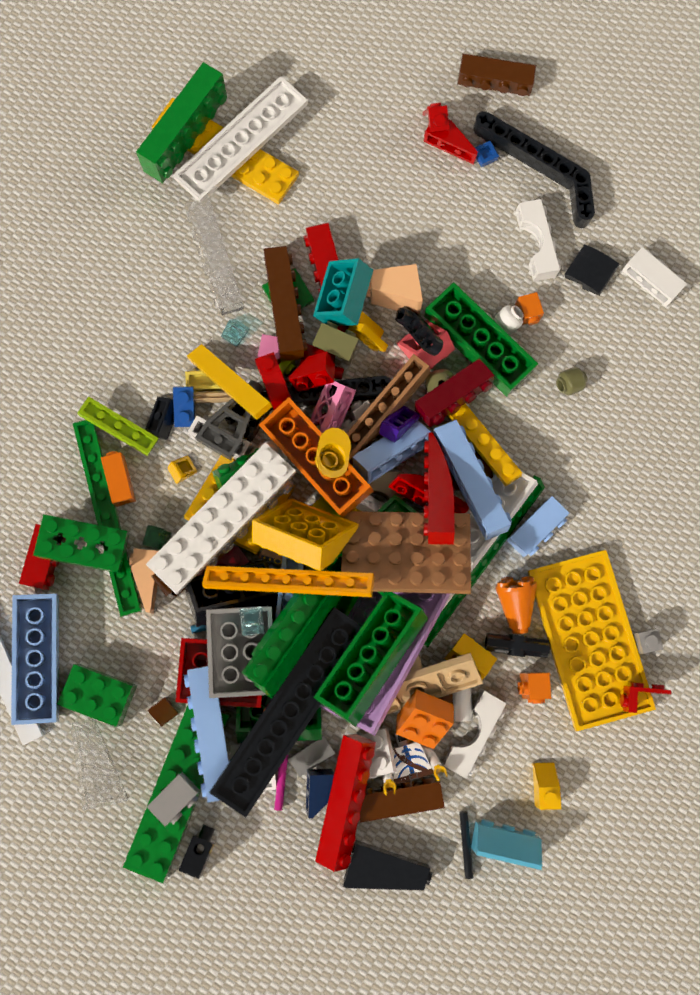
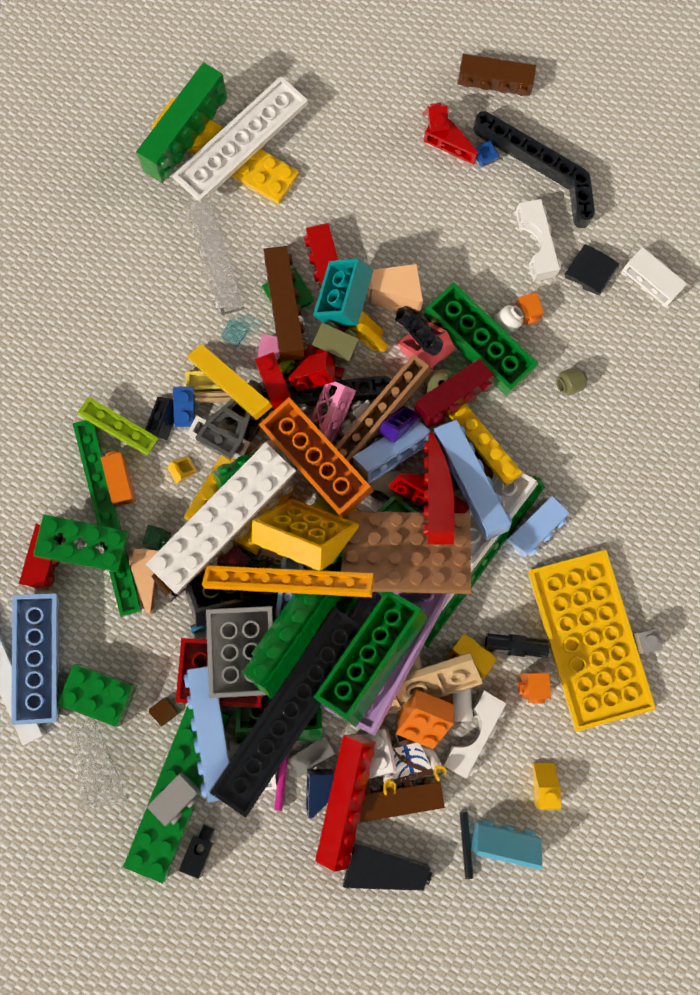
clear light blue slope [240,607,264,636] -> none
yellow piece [315,428,351,478] -> none
orange cone [496,576,537,634] -> none
red bracket [620,682,671,713] -> none

